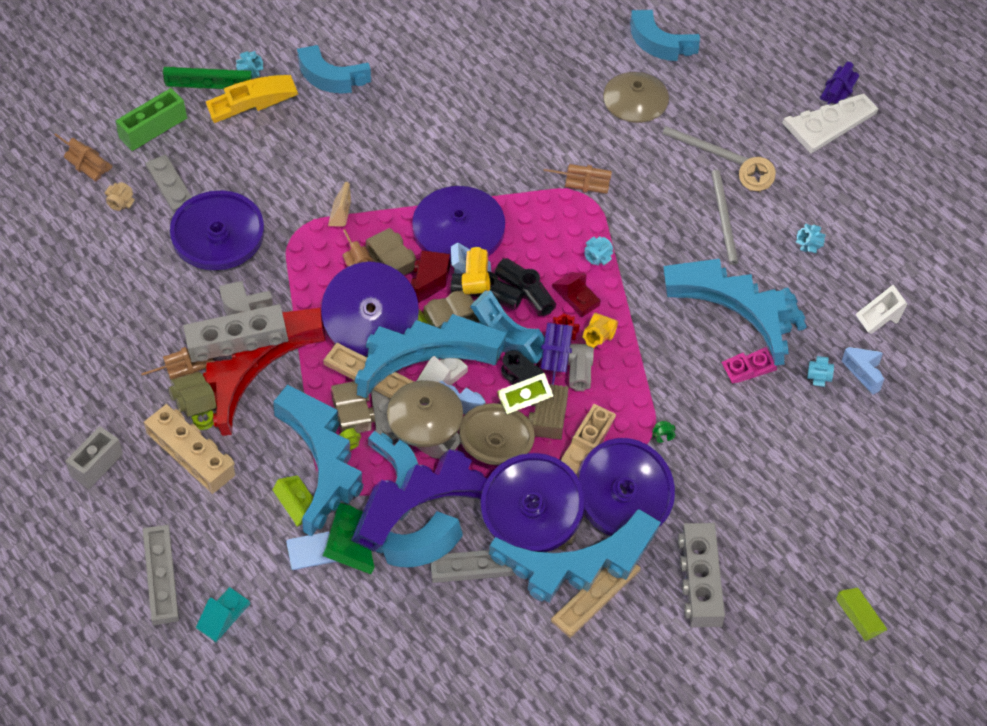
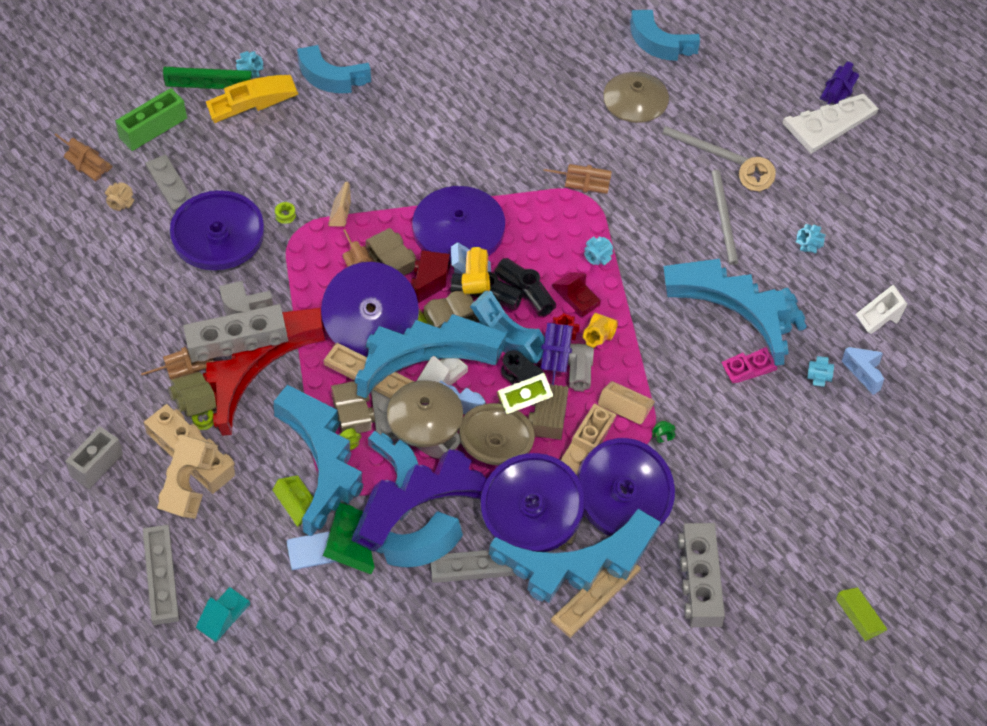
none -> tan arch [157,434,218,519]
none -> lime bush [275,202,296,224]
none -> tan slope [598,381,655,424]

